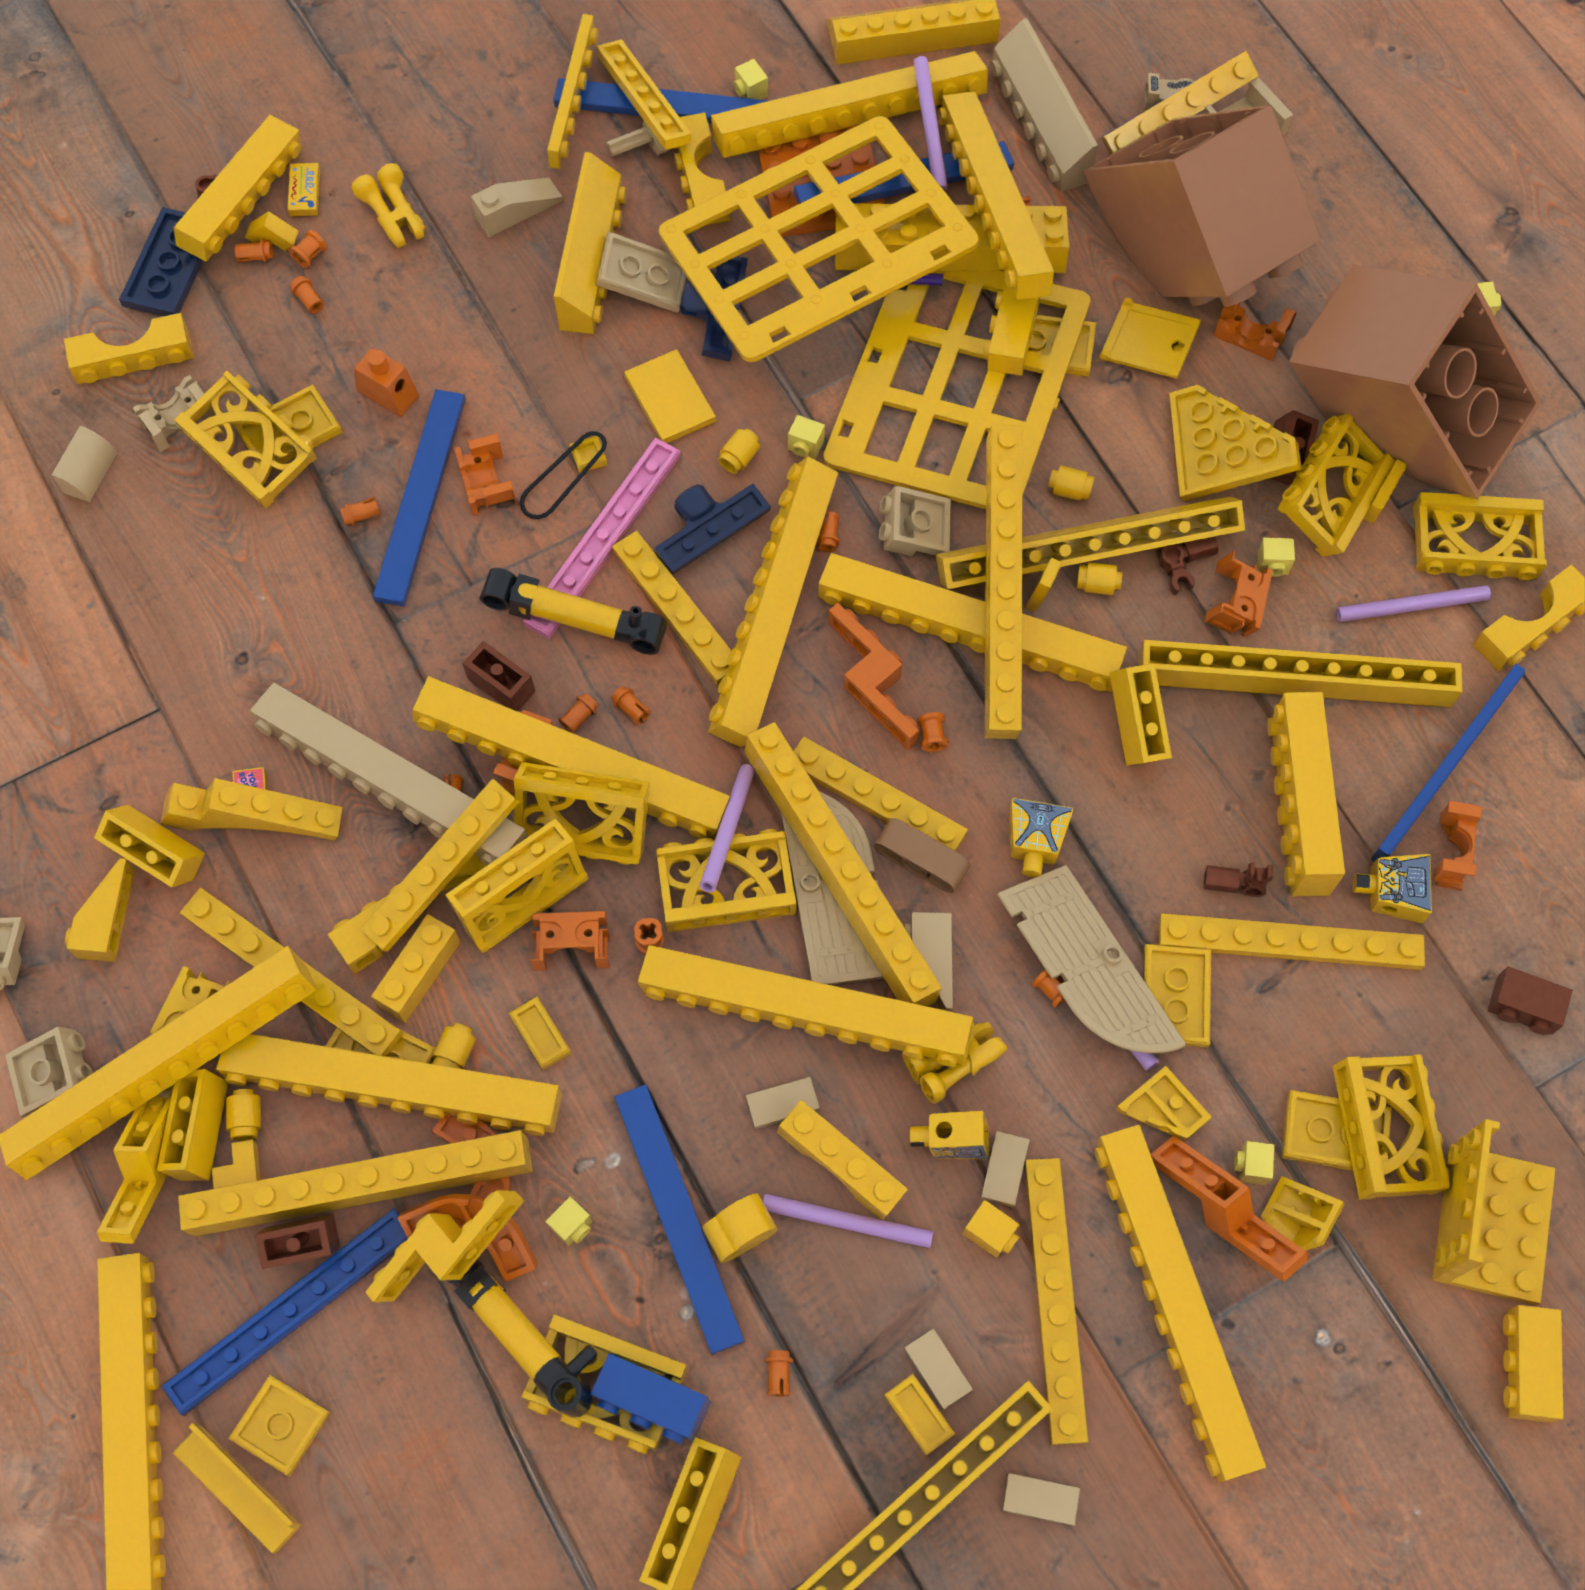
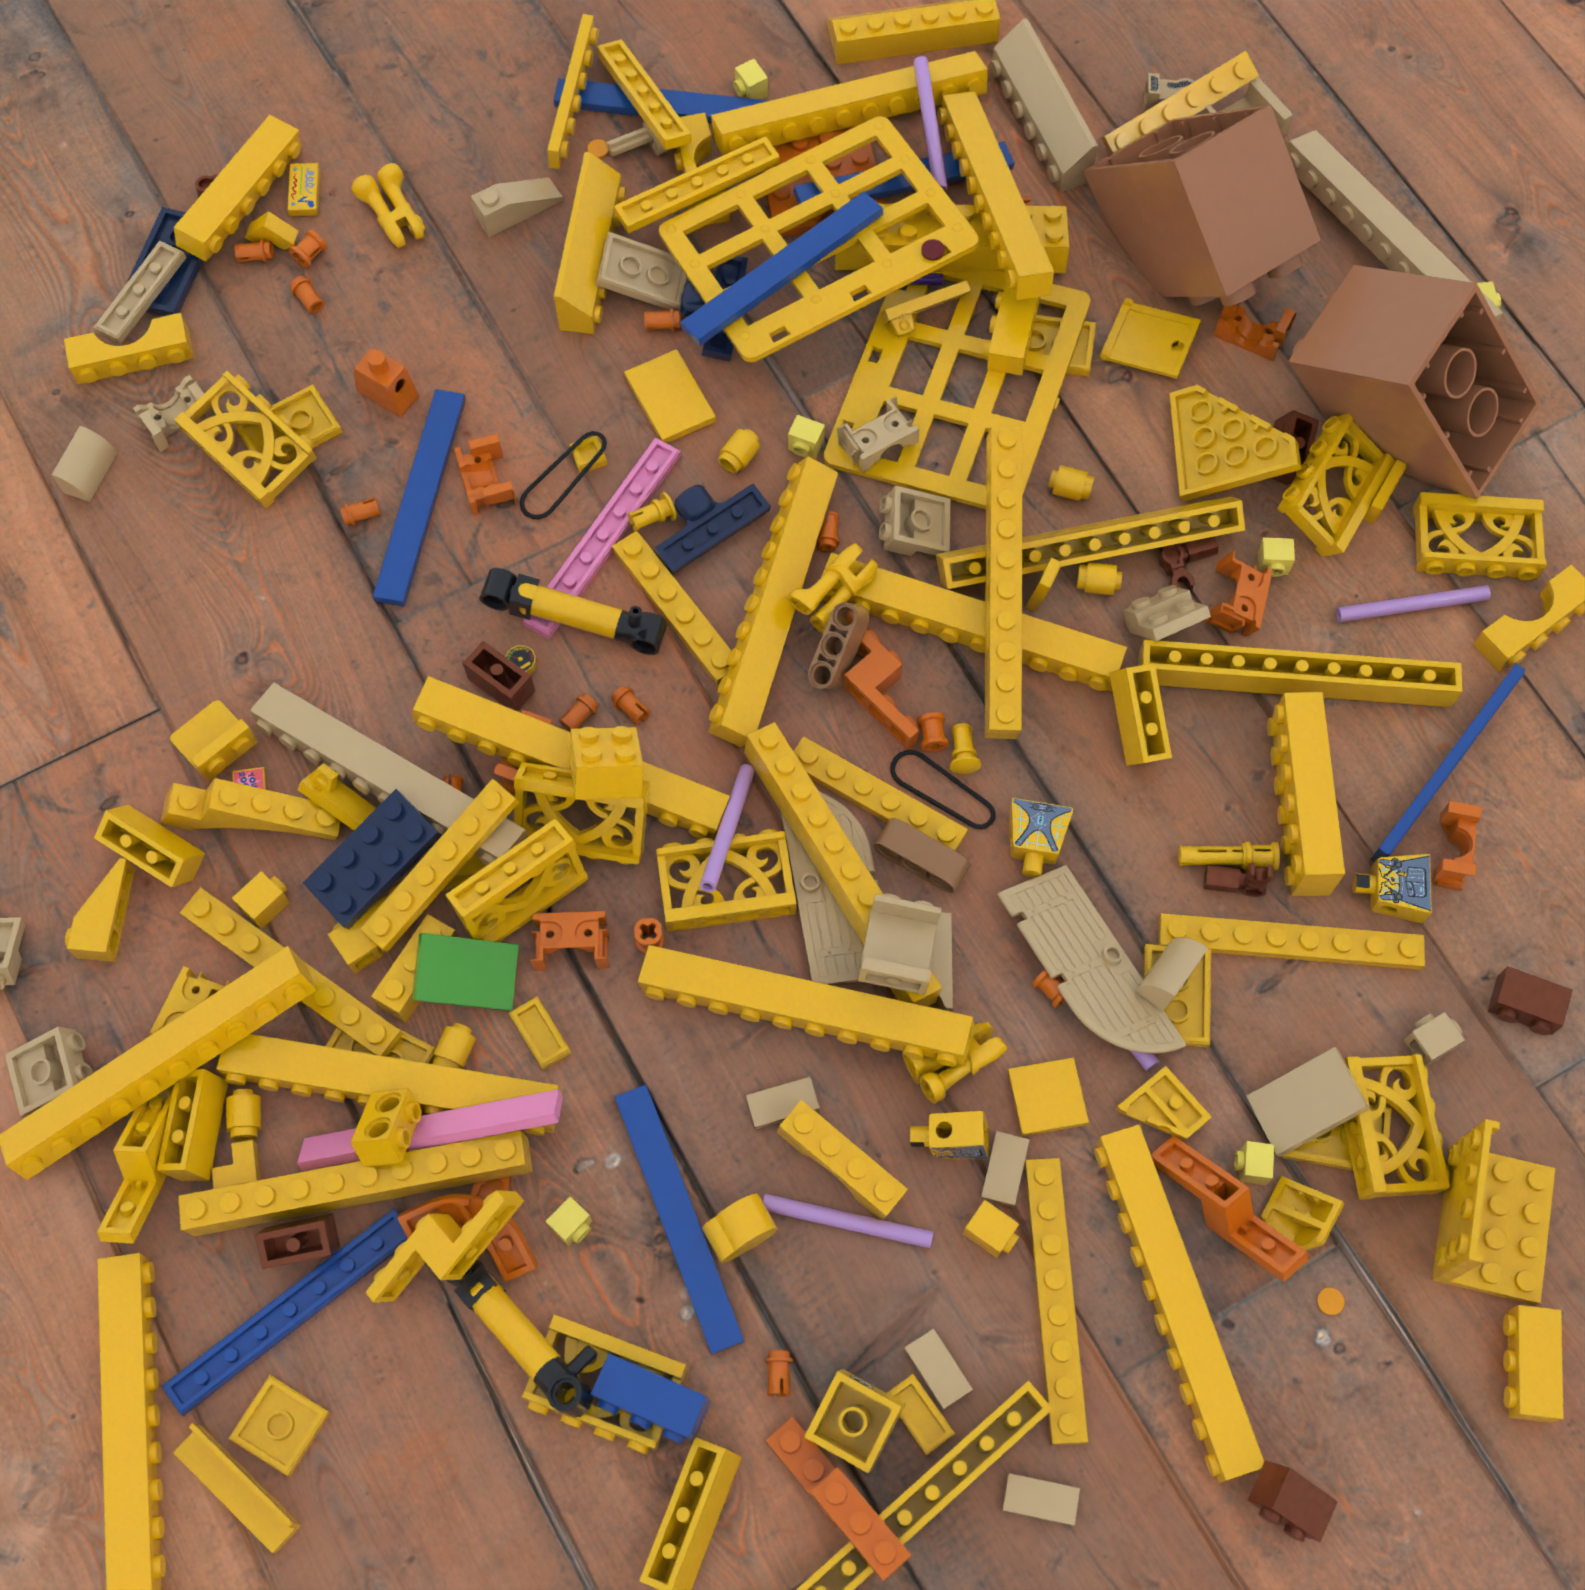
none -> tan tile [93,241,186,345]
none -> yellow bracket [170,700,258,782]
none -> yellow brick [232,871,290,930]
none -> yellow hinge [297,763,376,830]
none -> bright pink tile [297,1089,563,1171]
none -> dark blue plate [303,789,442,930]
none -> yellow brick [350,1088,422,1167]
none -> bright green tile [412,933,519,1011]
none -> tile [505,645,537,675]
none -> yellow brick [570,726,643,800]
none -> light orange piece [587,139,609,159]
none -> yellow plate [614,136,780,234]
none -> yellow pin [627,492,677,531]
none -> orange pin [644,308,681,332]
none -> blue tile [680,191,883,346]
none -> orange bracket [765,1416,912,1582]
none -> yellow piece [787,542,878,634]
none -> yellow brick [804,1369,906,1473]
none -> medium nougat beam [808,602,869,690]
none -> tan piece [837,396,919,473]
none -> tan panel [858,894,942,994]
none -> yellow hinge [881,280,971,337]
none -> black piece [890,750,995,829]
none -> dark red piece [921,239,944,260]
none -> yellow pin [950,723,981,775]
none -> yellow tile [1007,1057,1089,1137]
none -> tan plate [1122,585,1211,641]
none -> tan brick [1135,937,1208,1011]
none -> yellow pin [1178,841,1280,870]
none -> tan tile [1246,1047,1370,1157]
none -> copper brick [1248,1460,1338,1542]
none -> tan brick [1287,130,1503,323]
none -> light orange piece [1317,1287,1345,1316]
none -> tan brick [1403,1012,1465,1066]

